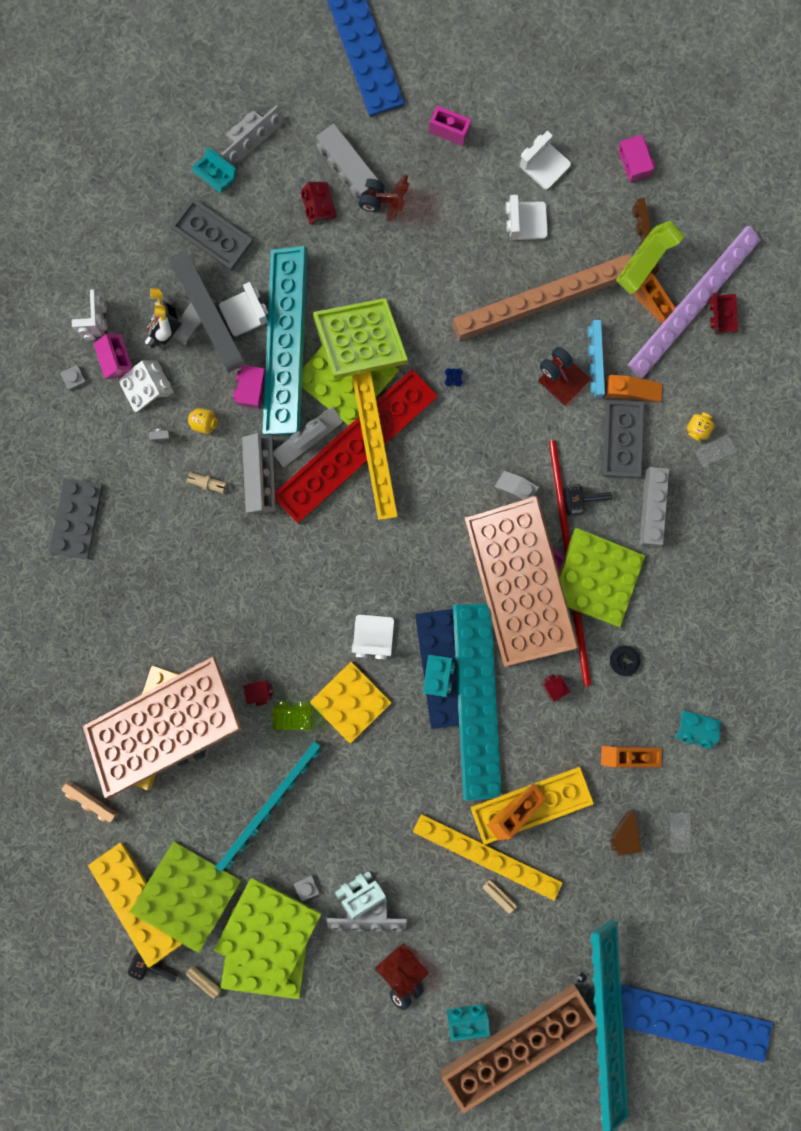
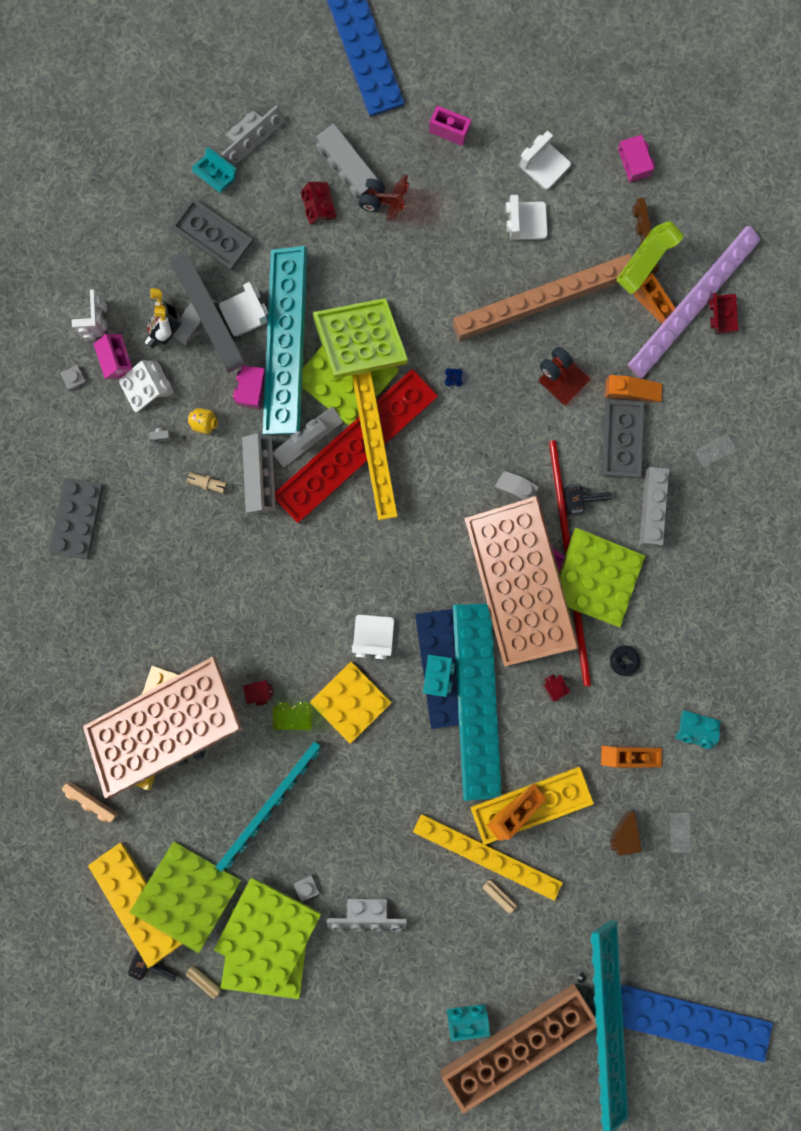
light aqua plate [335,871,386,921] -> none
clear red plate [375,944,429,1010] -> none
medium azure plate [587,320,605,399] -> none
yellow head [686,412,715,442] -> none

